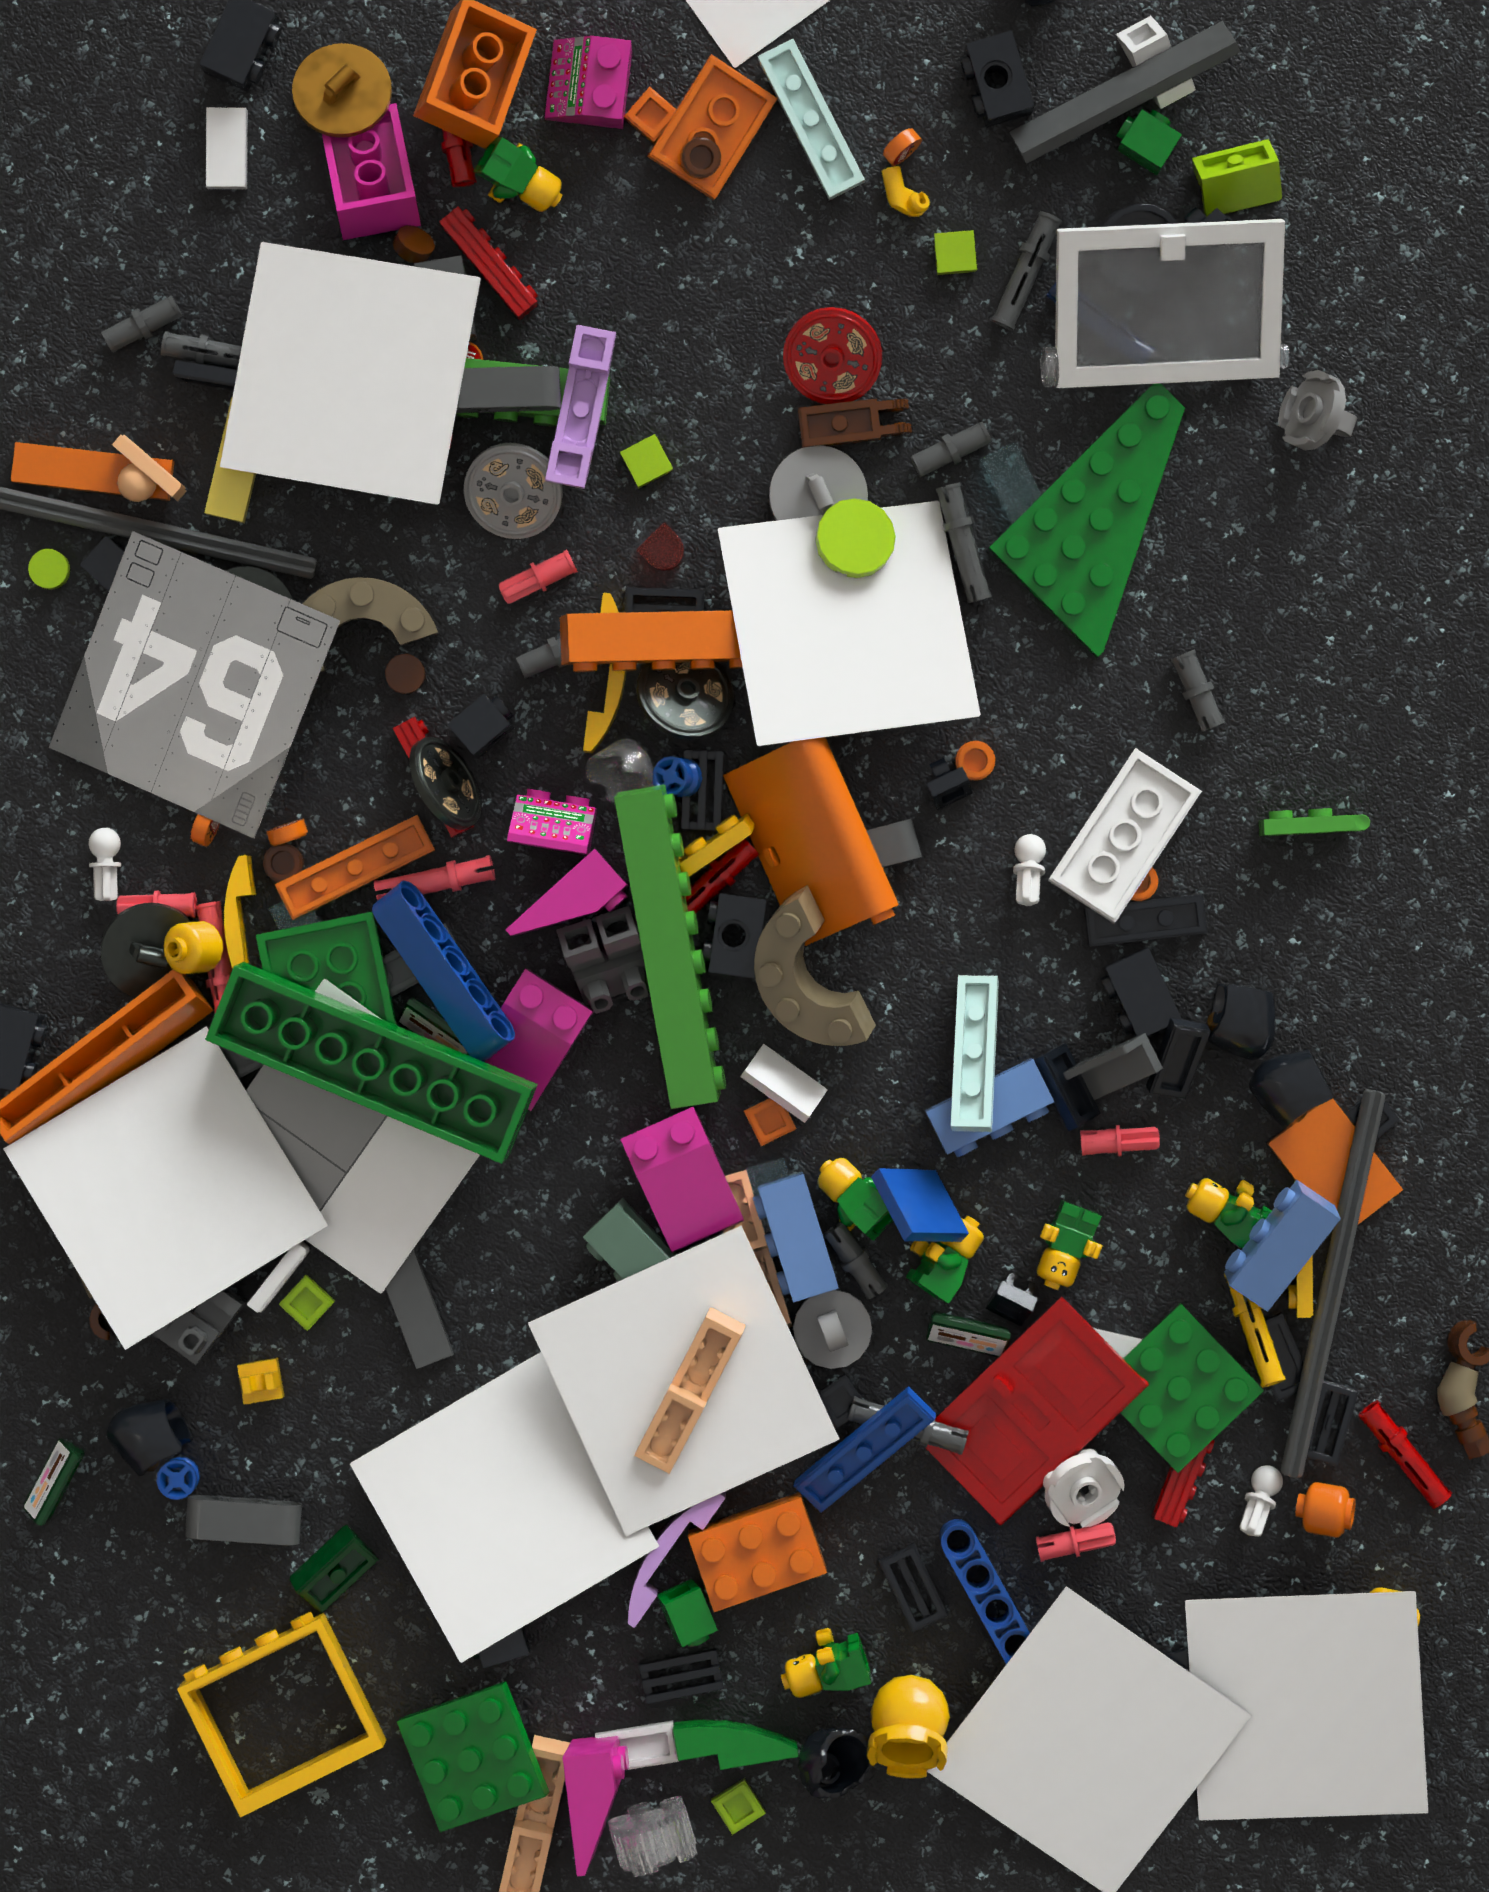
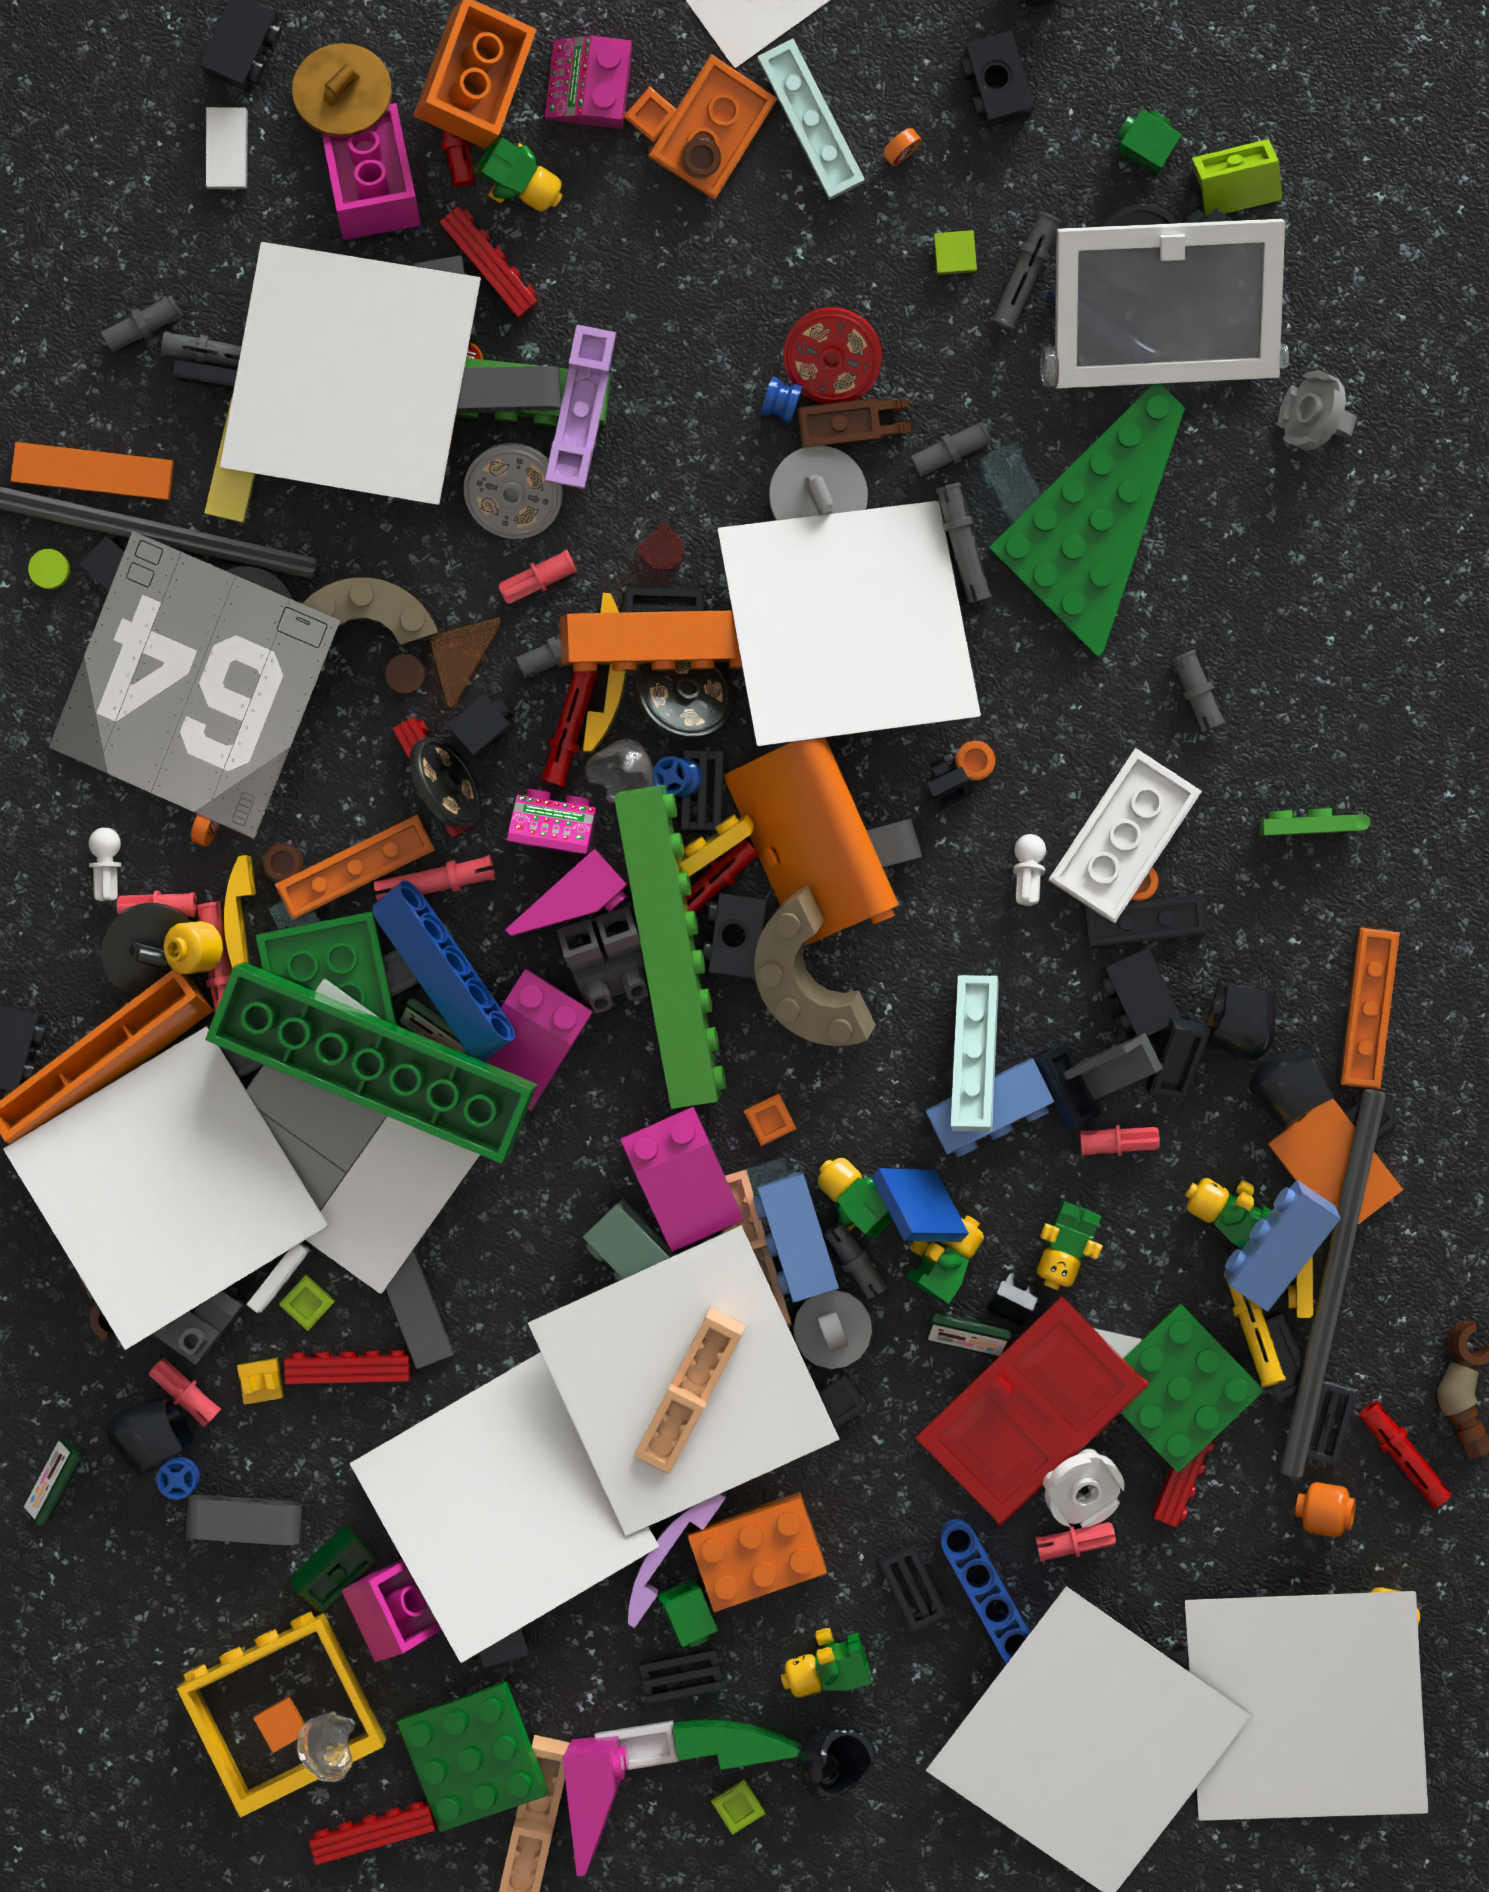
light nougat tile [112,435,186,502] -> none
orange tile [266,819,308,846] -> none
reddish brown tile [393,225,435,264] -> none
clear brick [608,1796,698,1877] -> none
lime tile [620,434,673,488] -> none
white tile [740,1044,828,1123] -> none
blue tile [793,1386,936,1513] -> none
lime tile [815,498,896,578] -> none
dark grey pin [847,1396,969,1455] -> none
yellow tile [867,1675,950,1779] -> none
yellow arm [881,166,930,217] -> none
dark grey tile [1009,21,1240,164] -> none
white slope [1116,16,1196,109] -> none
white axle [1240,1465,1283,1537] -> none
none -> coral axle [149,1358,221,1428]
none -> orange tile [253,1696,309,1753]
none -> red piece [284,1350,411,1384]
none -> clear hair [297,1711,355,1782]
none -> red piece [309,1800,437,1865]
none -> dark pink slope [341,1559,442,1662]
none -> clear orange tile [429,617,501,708]
none -> red pin [540,672,599,787]
none -> blue wheel [760,376,803,424]
none -> orange tile [1339,928,1400,1089]

